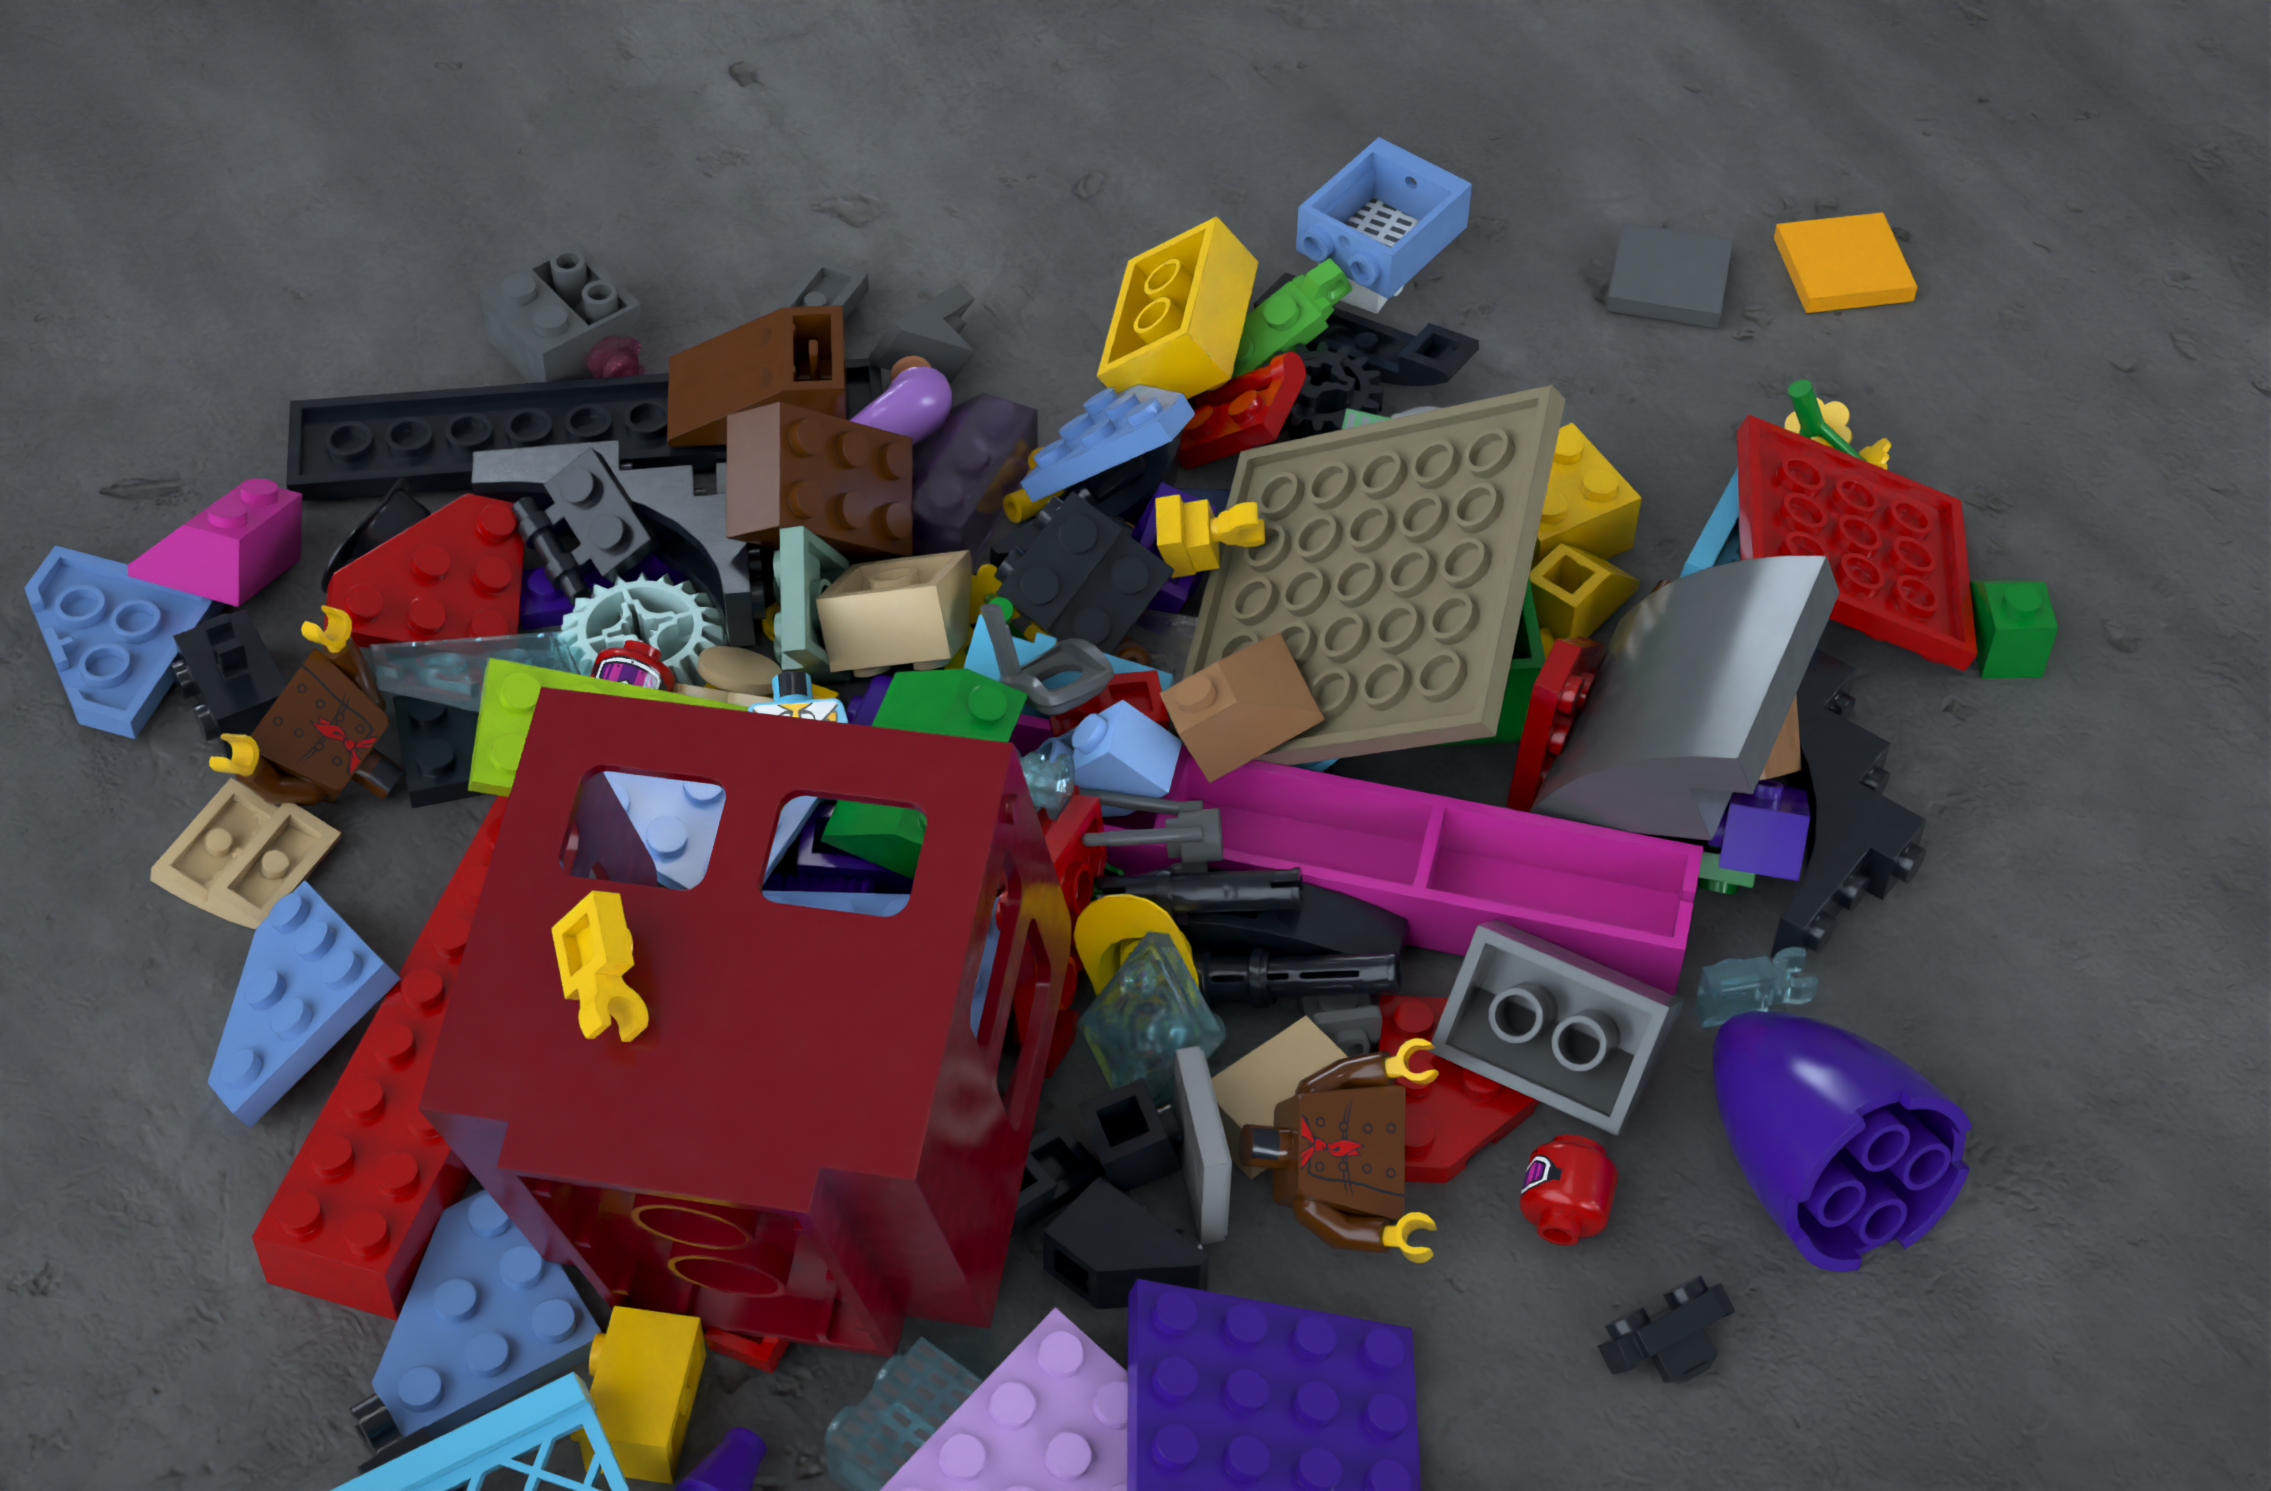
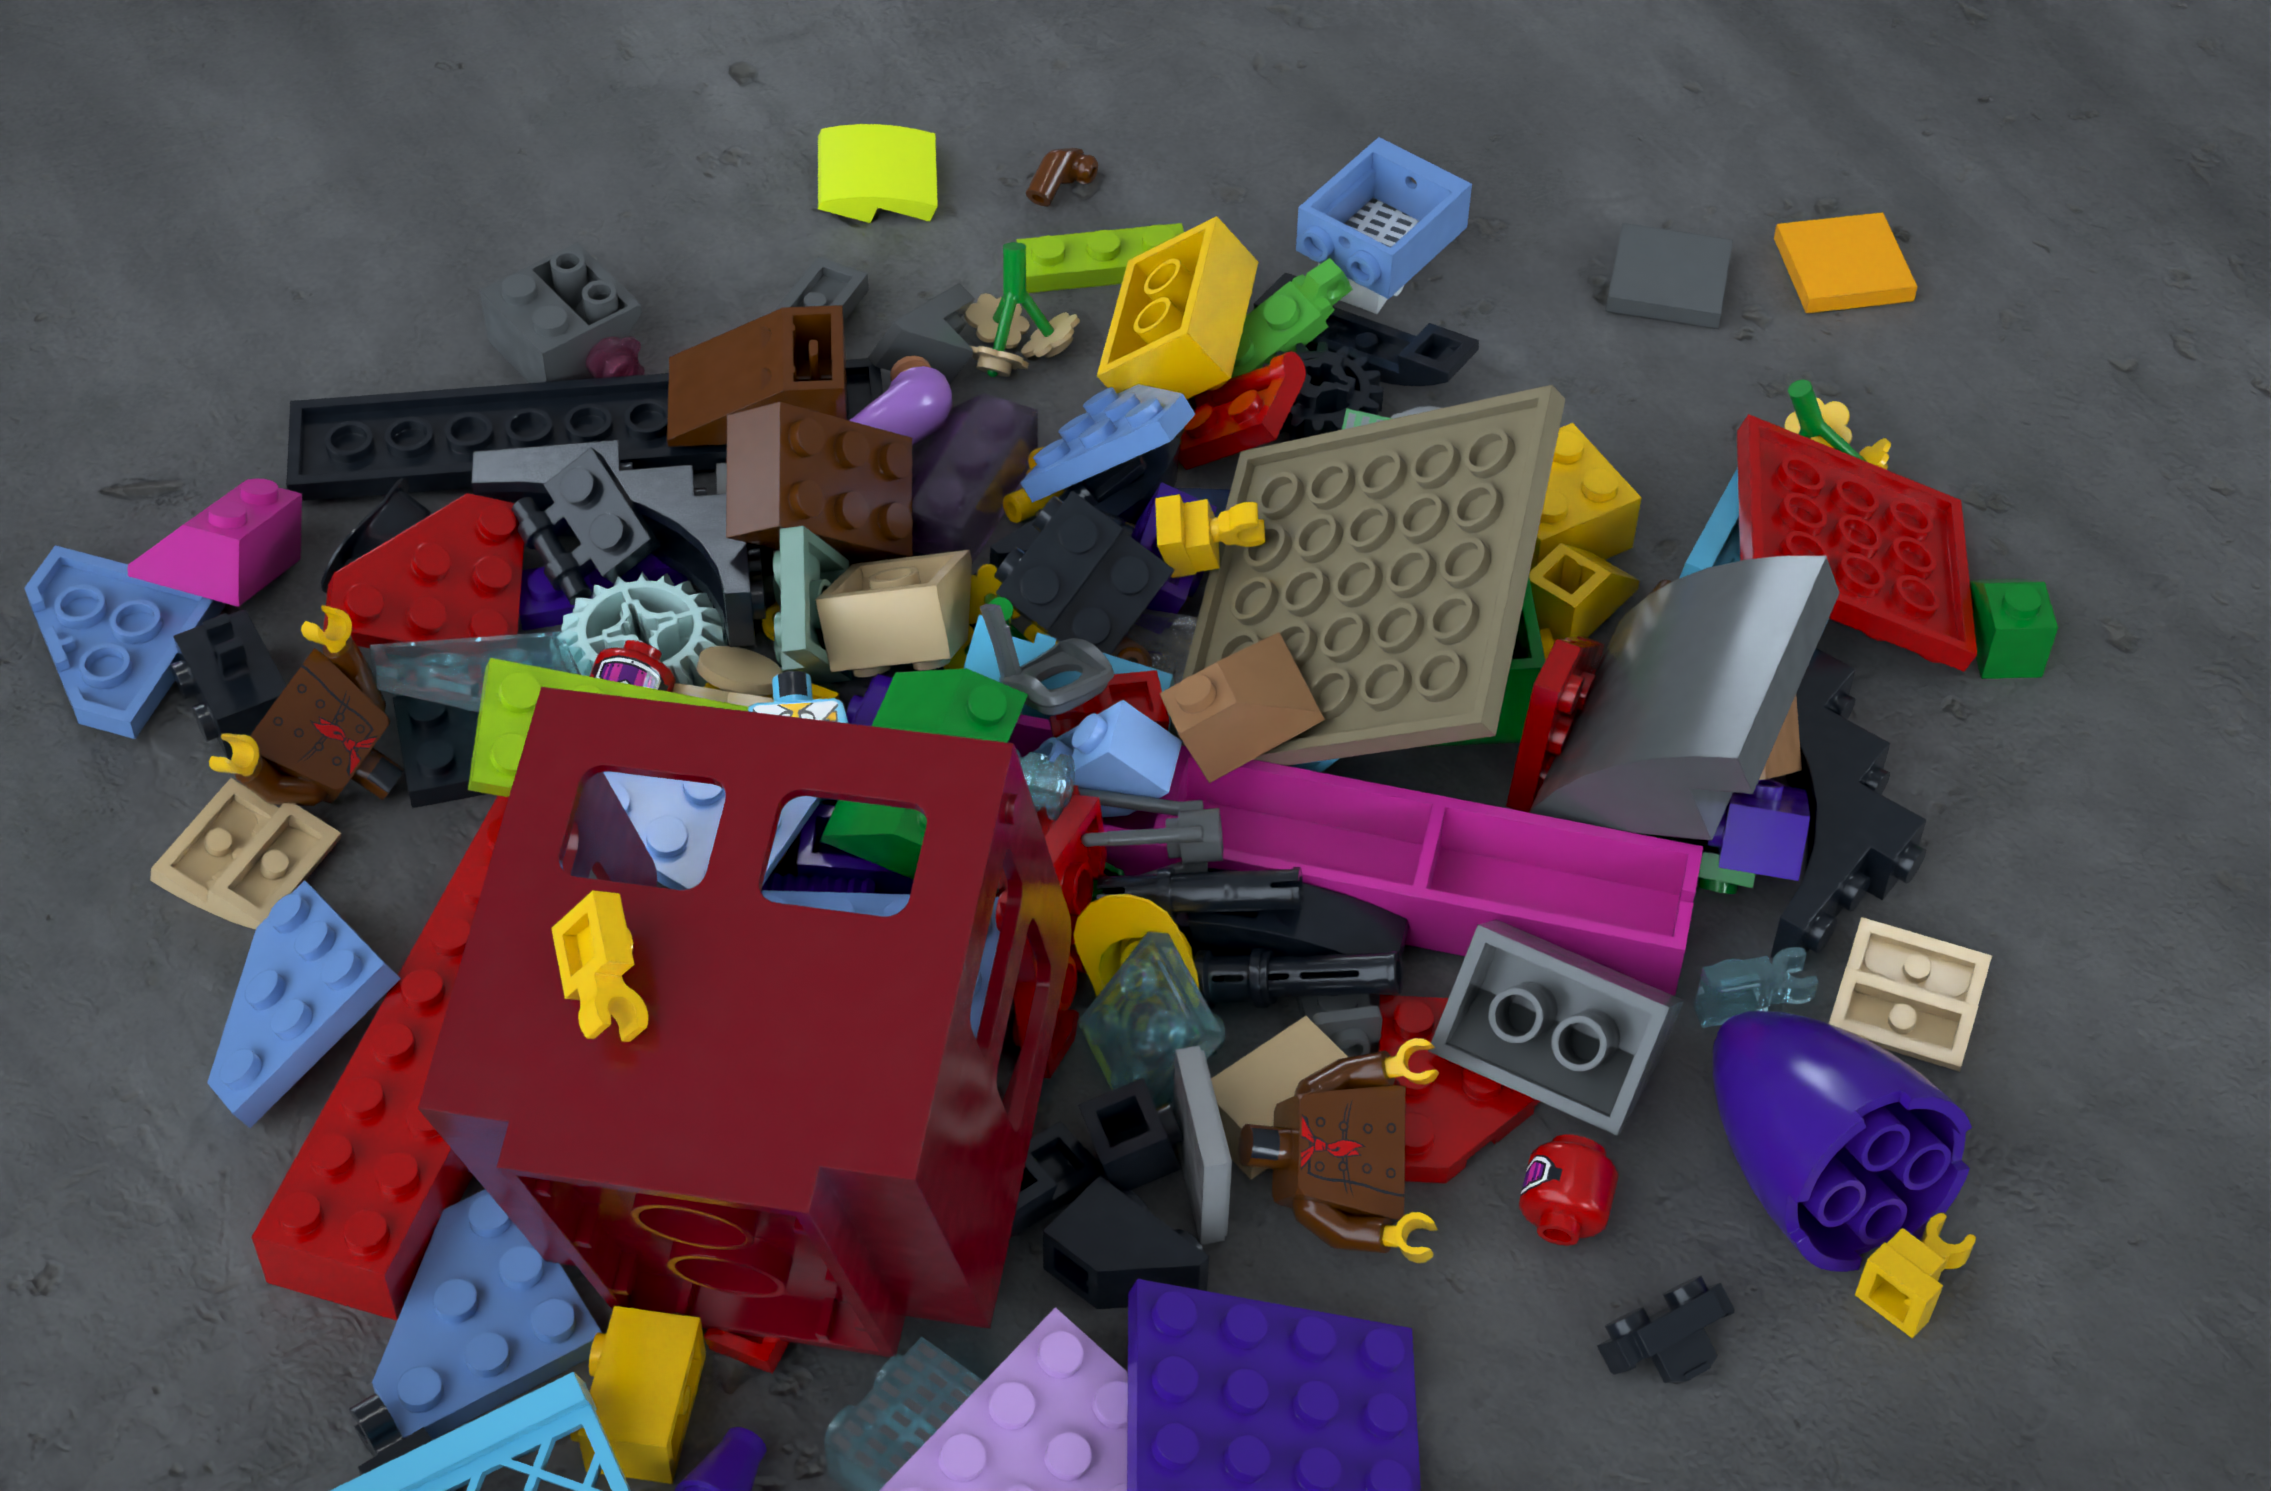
none -> neon yellow slope [818,124,938,223]
none -> tan plant [964,242,1080,377]
none -> lime plate [1016,223,1184,293]
none -> reddish brown arm [1026,148,1098,207]
none -> tan slope [1829,917,1992,1072]
none -> yellow piece [1854,1213,1976,1339]

